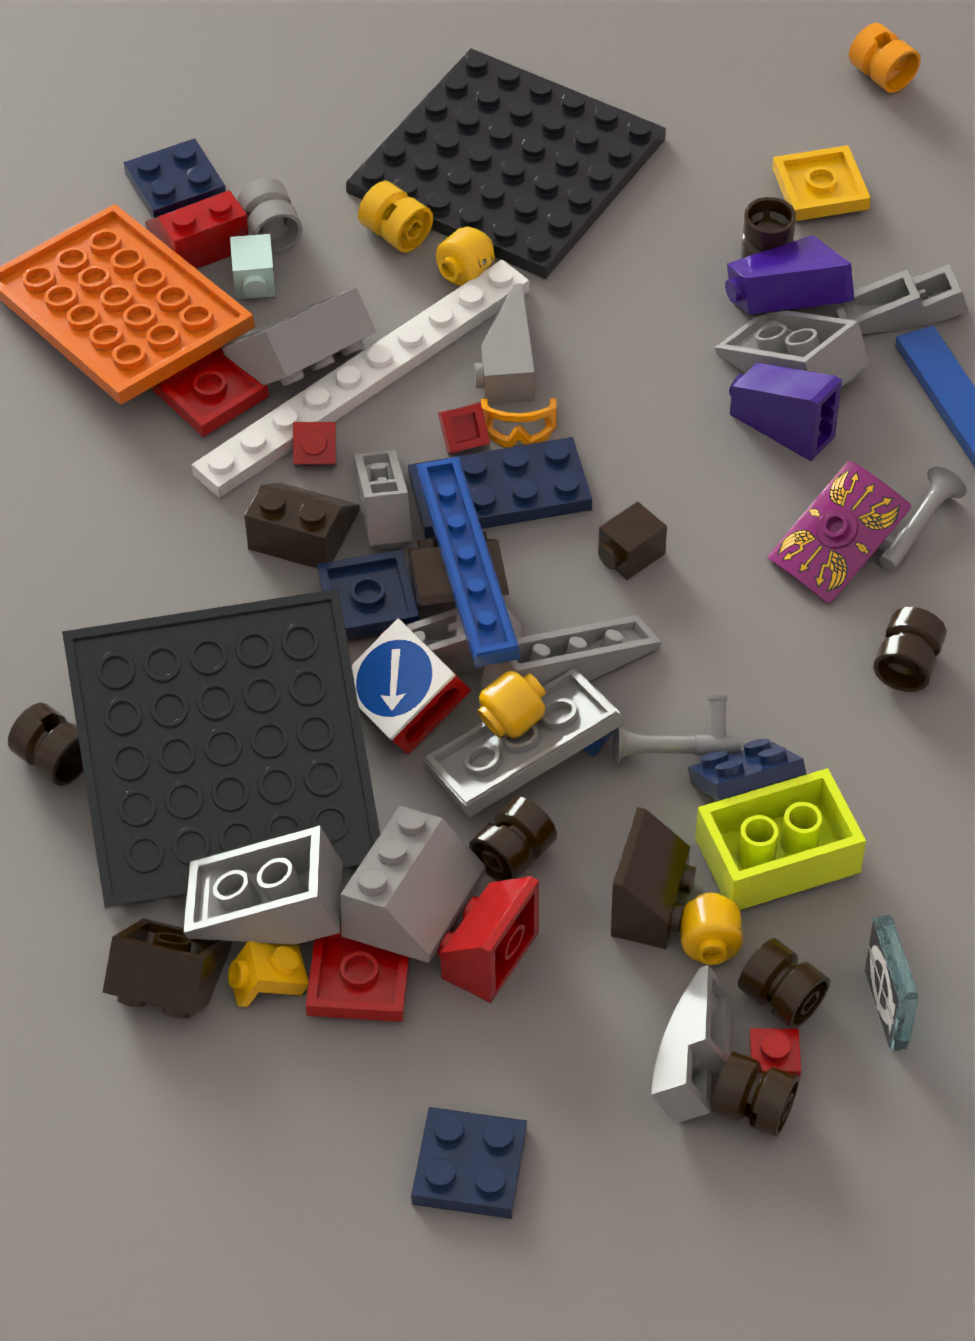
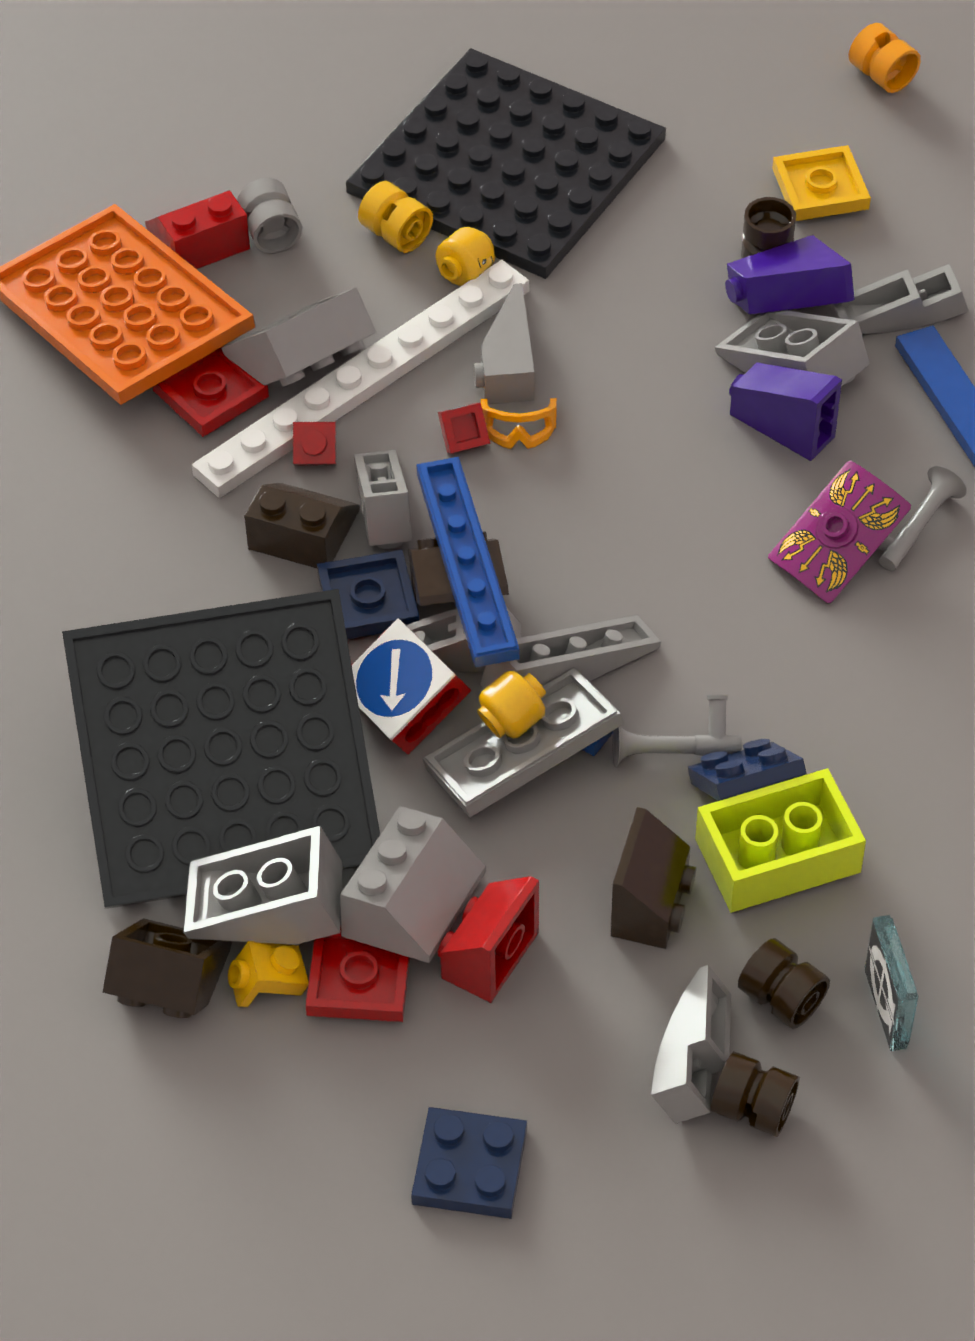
dark brown wheel [8,702,84,786] -> none
dark blue plate [123,138,226,218] -> none
light aqua brick [230,234,276,300] -> none
dark blue plate [408,437,592,538] -> none
dark brown wheel [469,797,557,881] -> none
dark brown brick [598,501,667,580] -> none
yellow head [680,892,743,965] -> none
red plate [749,1028,801,1077] -> none
dark brown wheel [873,607,947,692] -> none

